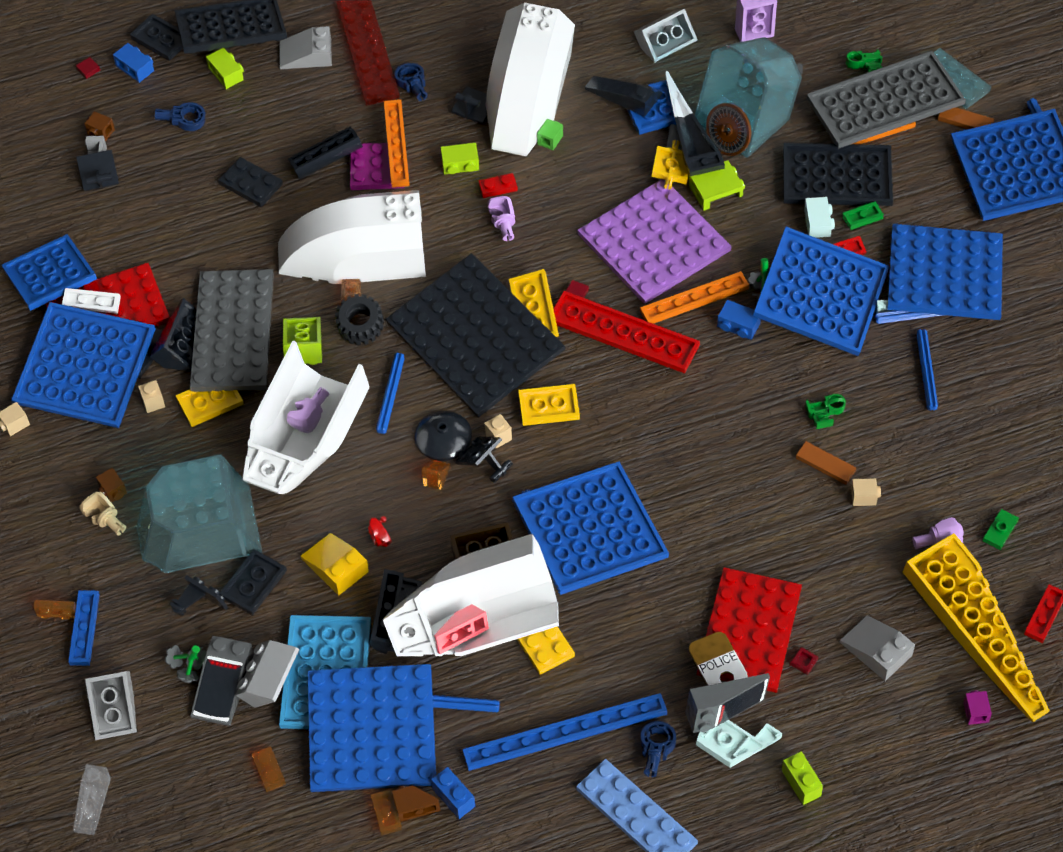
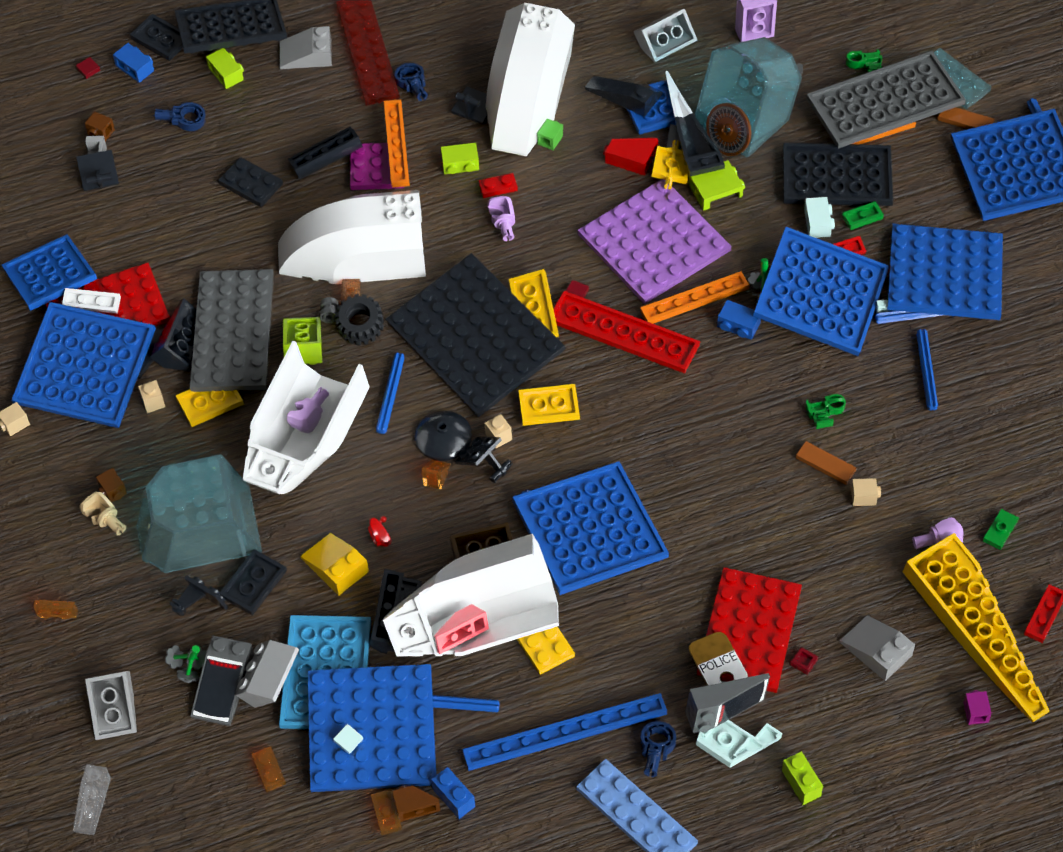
blue plate [68,590,100,666] -> none
none -> dark grey wheel [320,297,339,323]
none -> light aqua tile [333,724,363,754]
none -> red slope [603,138,658,176]

